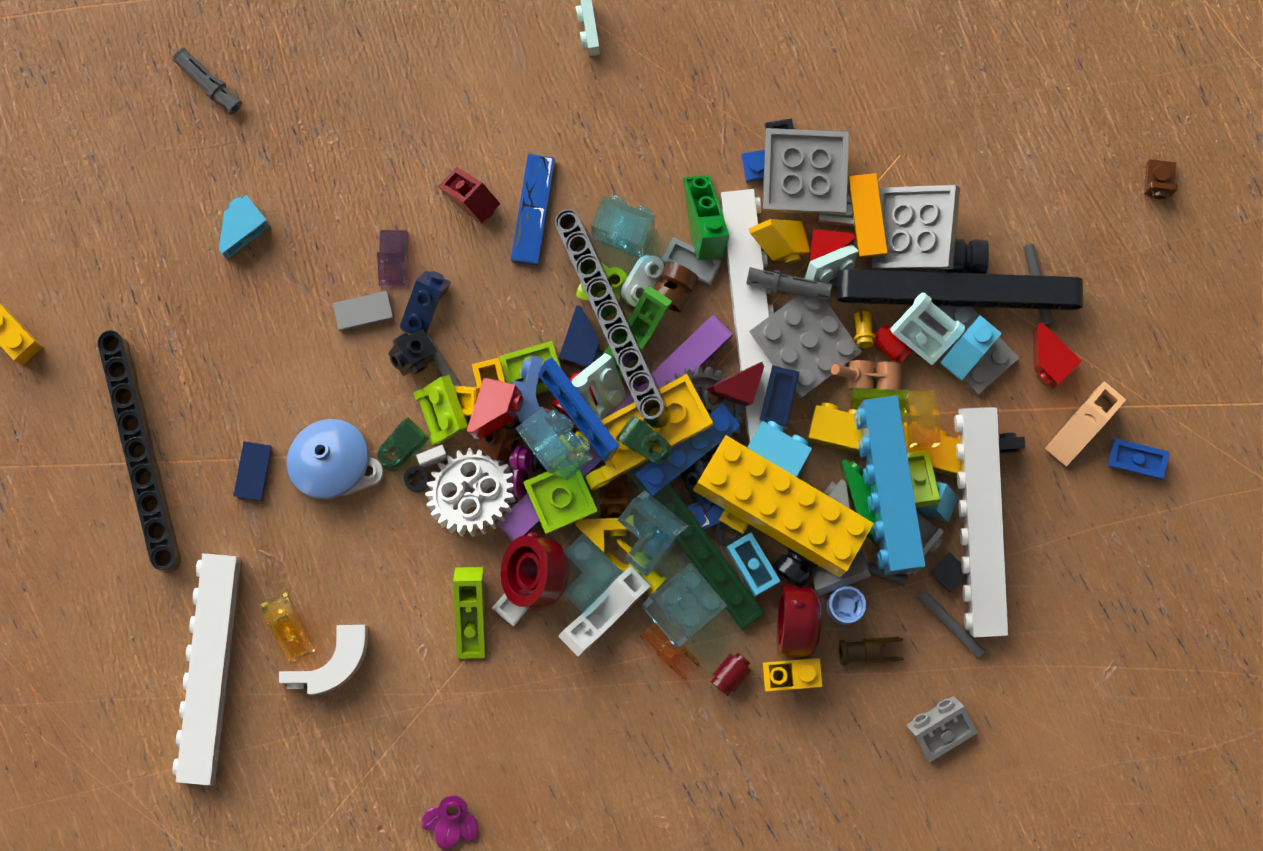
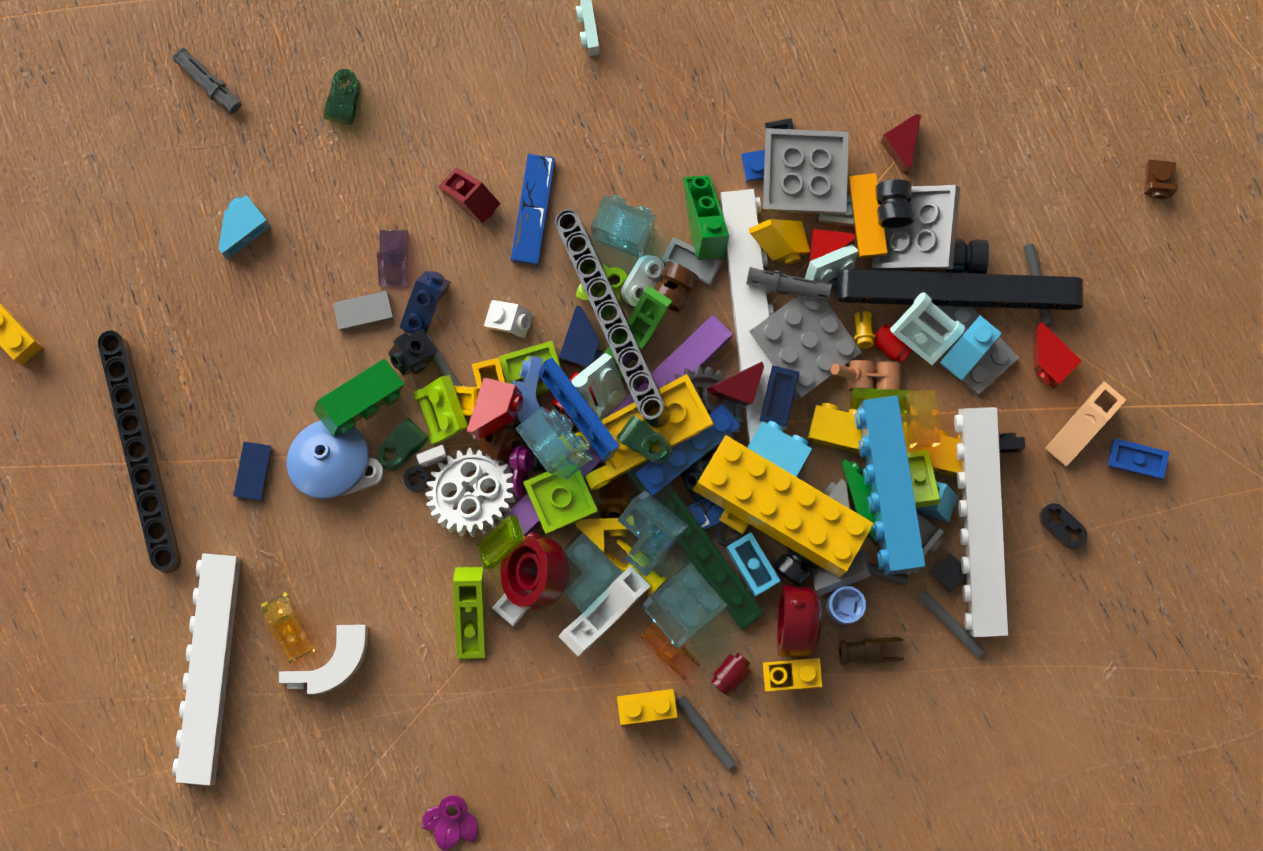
light grey bracket [906,696,978,762] -> none
none -> green brick [313,358,405,436]
none -> clear green piece [323,69,361,125]
none -> clear neon green tile [477,515,524,570]
none -> white bracket [484,300,532,338]
none -> yellow brick [617,689,677,726]
none -> dark grey bar [676,695,736,770]
none -> black wheel [875,179,915,228]
none -> dark red slope [881,114,921,174]
none -> black beam [1039,503,1088,549]

